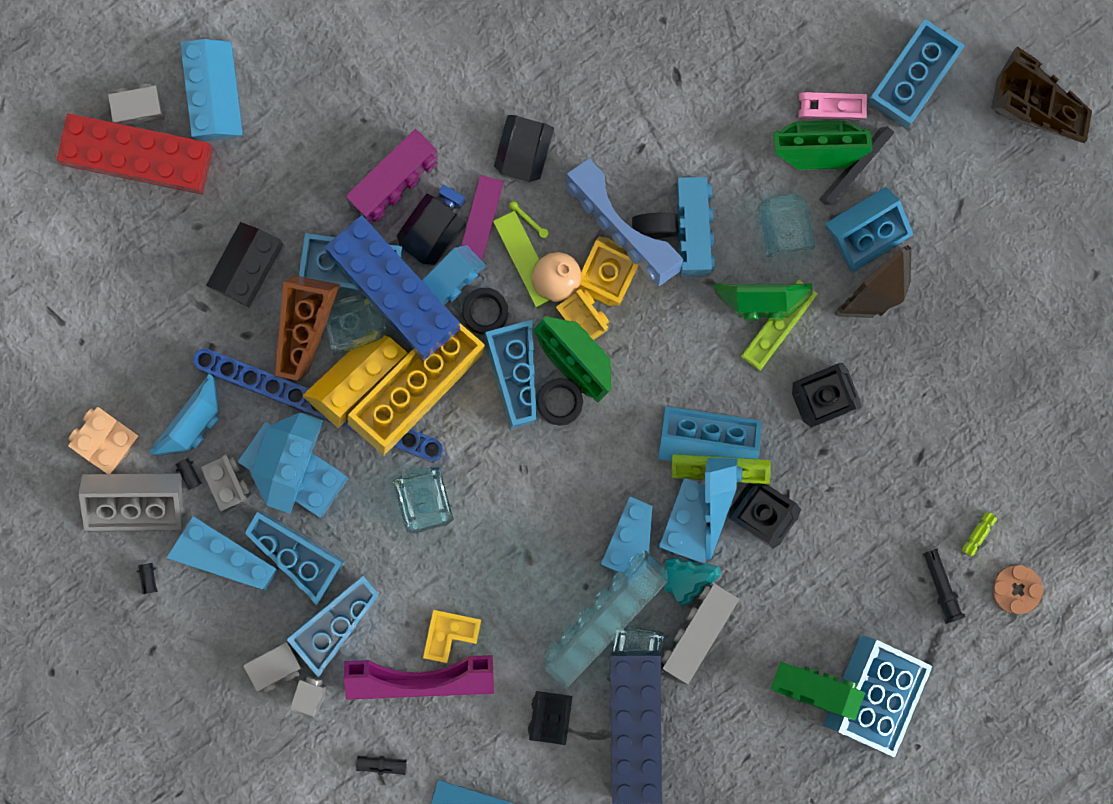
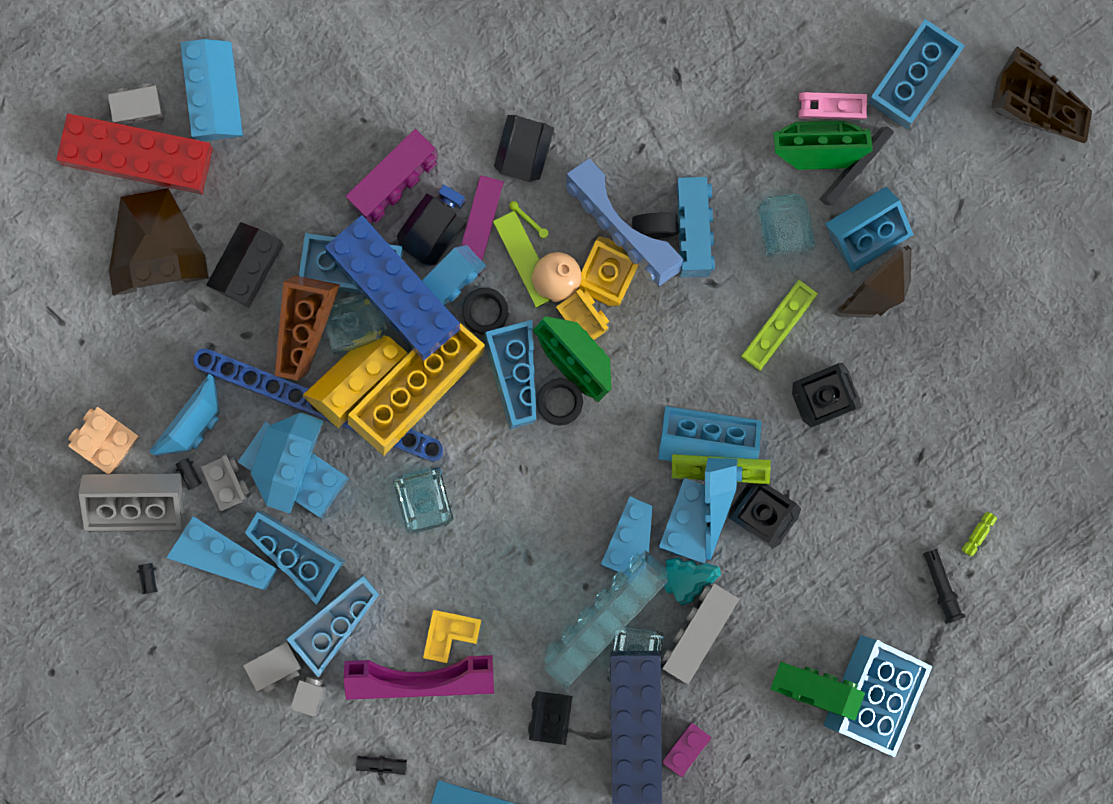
green wedge [714,283,813,321] -> none
nougat plate [993,565,1044,614] -> none
none -> dark brown wedge [109,188,209,296]
none -> magenta brick [662,722,712,777]

